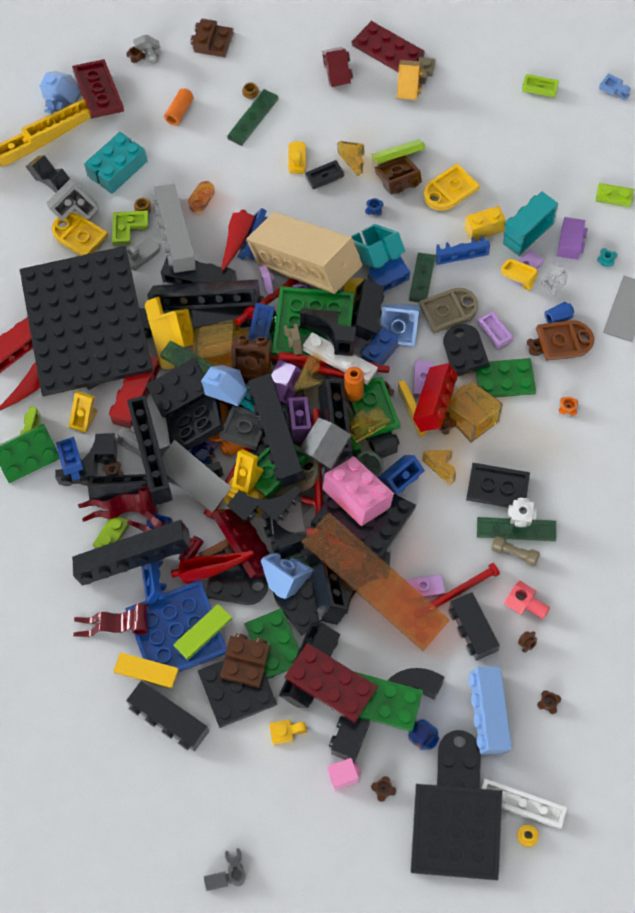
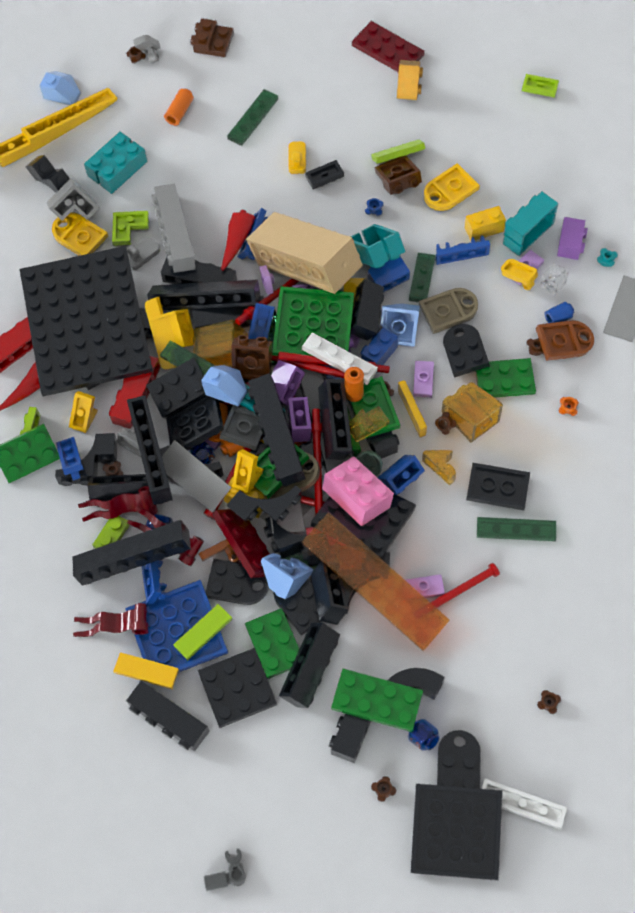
medium blue plate [44,99,69,114] -> none
dark red plate [72,59,124,119] -> none
pearl gold plate [134,198,152,213] -> none
red piece [171,551,254,584] -> none
clear orange plate [188,181,215,212] -> none
reddish brown plate [220,633,271,688] -> none
pearl gold plate [242,82,259,99] -> none
yellow plate [269,719,307,745] -> none
dark tan plate [284,324,302,355] -> none
dark red plate [284,643,378,723] -> none
clear yellow slope [293,355,324,391] -> none
flat silver slope [298,418,352,469] -> none
black arch [300,308,356,356] -> none
dark red brick [322,47,353,87] -> none
bright pink brick [327,758,361,791] -> none
clear yellow slope [337,141,364,176] -> none
red brick [413,363,457,432] -> none
dark tan plate [418,57,436,84] -> none
black brick [448,592,500,661] -> none
light blue brick [468,667,512,754] -> none
lavender plate [477,311,514,349] -> none
dark tan piece [491,536,540,566] -> none
coral piece [504,580,550,619] -> none
white brick [507,498,537,527] -> none
yellow plate [517,825,539,847] -> none
reddish brown plate [518,631,537,653] -> none
lime plate [595,183,634,207] -> none
medium blue plate [599,73,631,100] -> none

